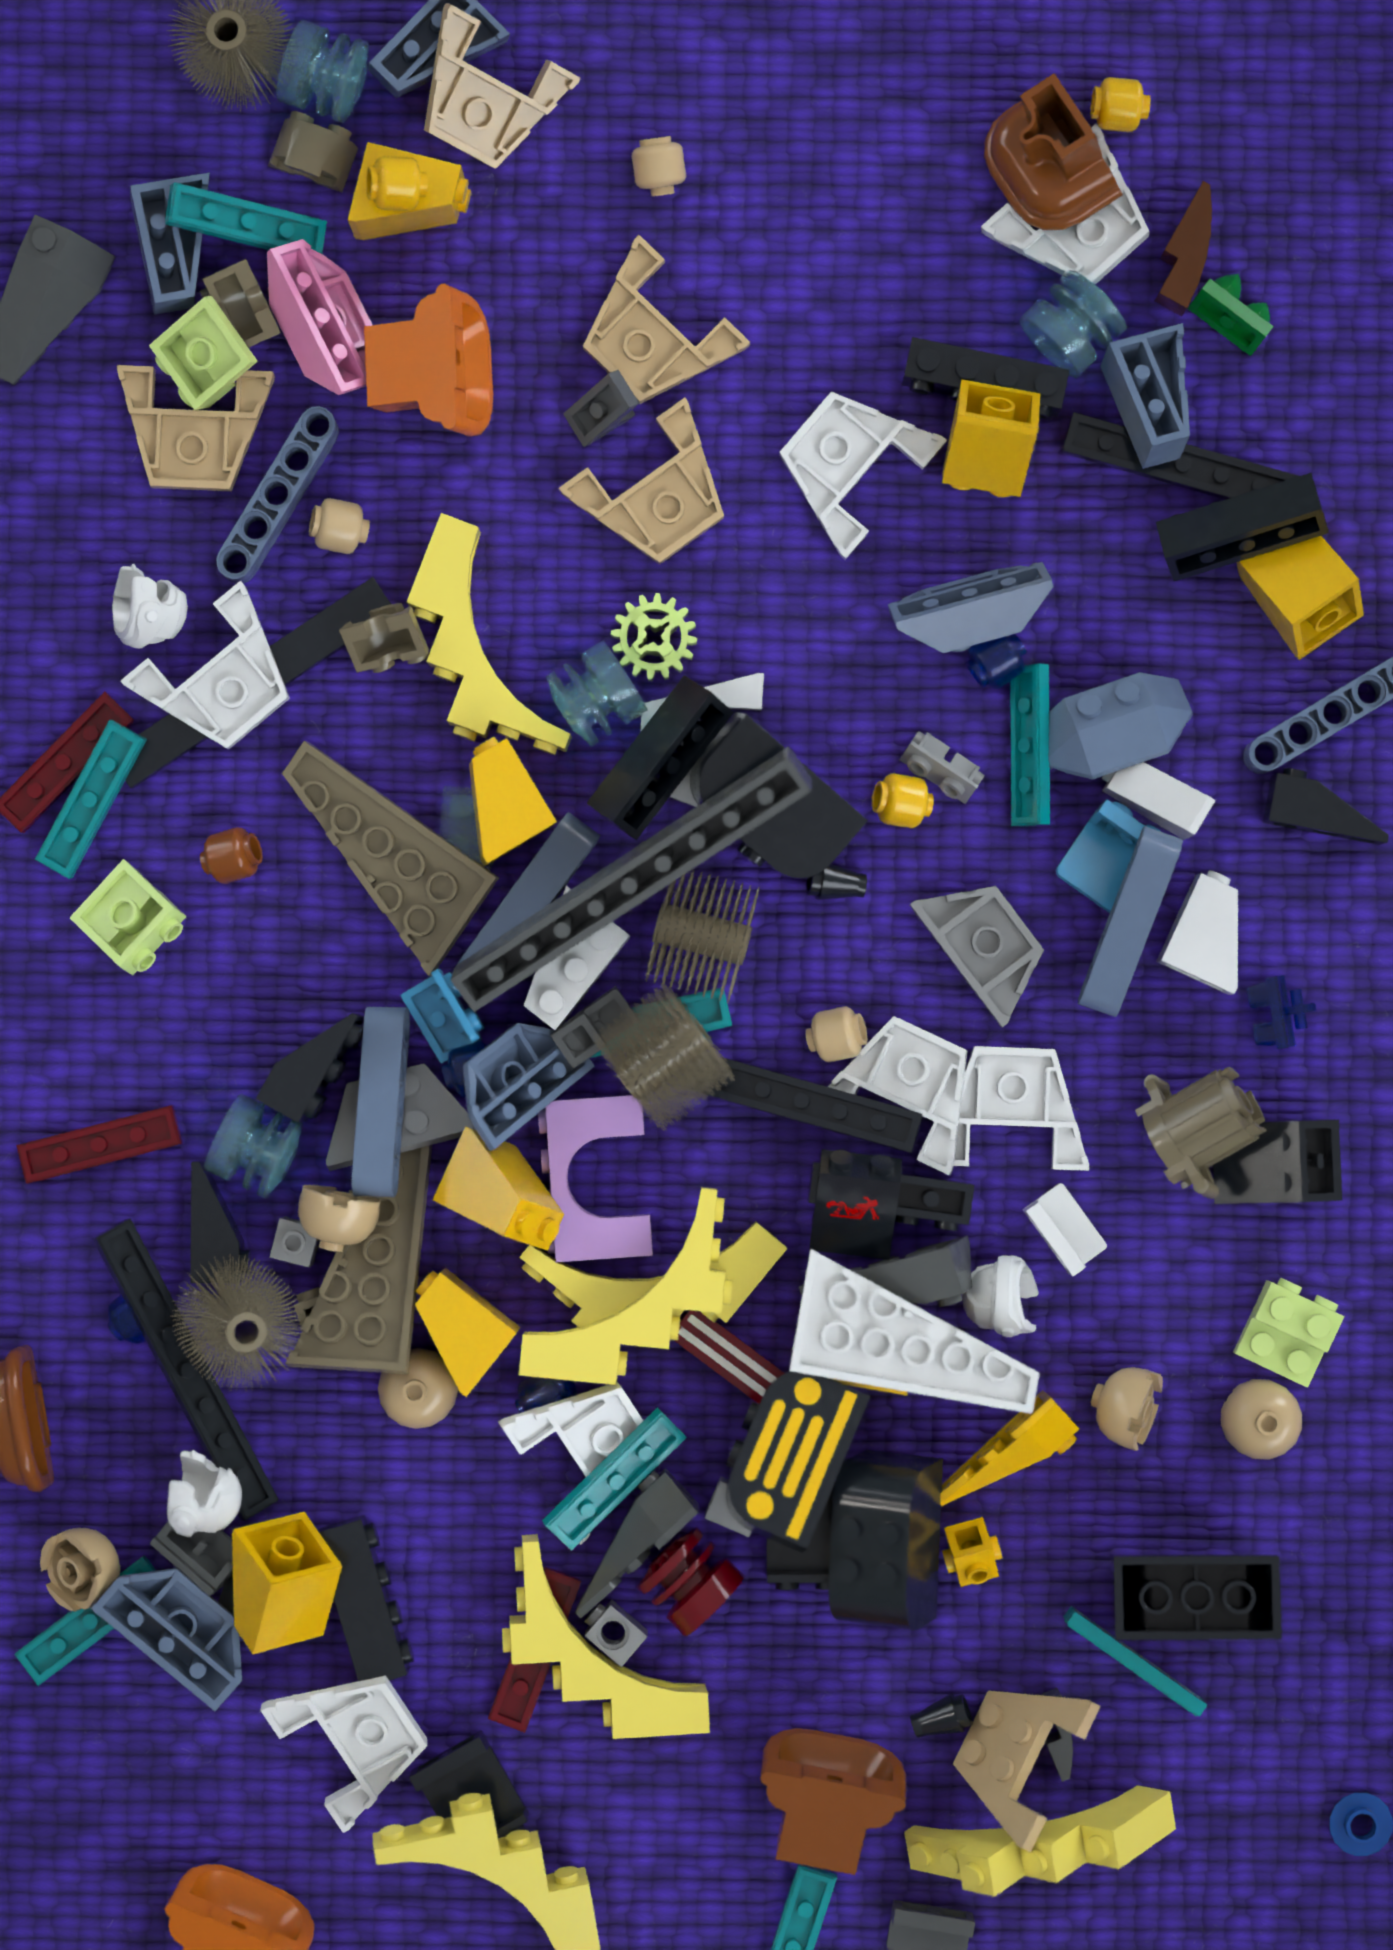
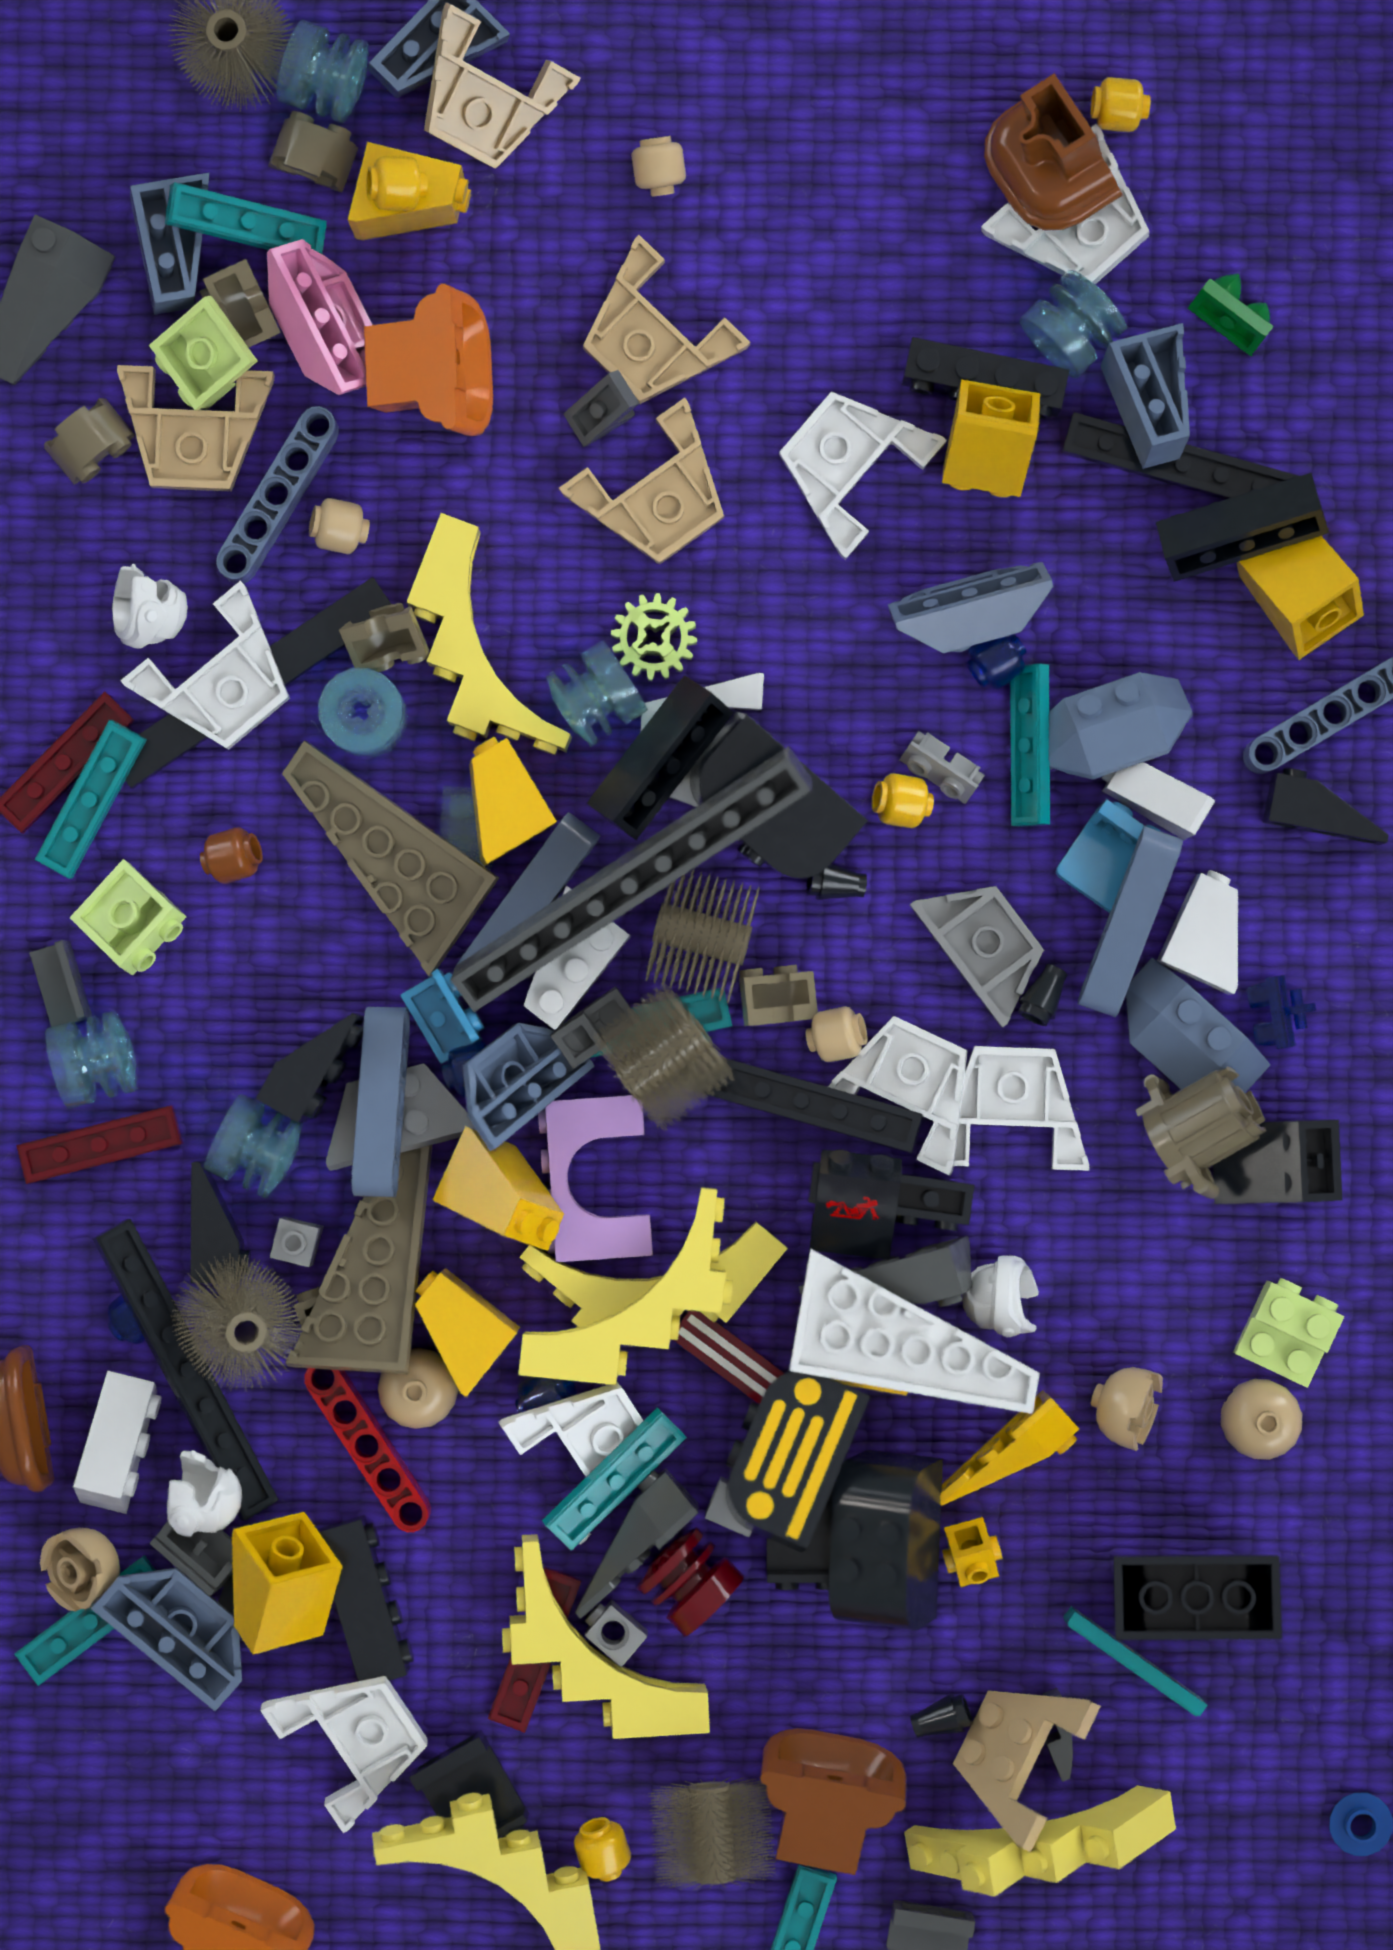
tan cylinder [298,1185,381,1252] -> none
white panel [1022,1183,1107,1276] -> none
reddish brown slope [1154,181,1212,317] -> none
none -> dark grey panel [29,940,93,1029]
none -> dark tan cylinder [44,398,136,485]
none -> clear light blue wheel [45,1010,137,1109]
none -> white wedge [73,1371,161,1514]
none -> red beam [304,1368,431,1532]
none -> clear light blue wheel [319,668,407,757]
none -> yellow head [573,1817,631,1882]
none -> dark tan piece [649,1777,776,1890]
none -> dark tan cylinder [739,965,818,1027]
none -> black cone [1018,964,1068,1026]
none -> sand blue wedge [1125,958,1271,1093]

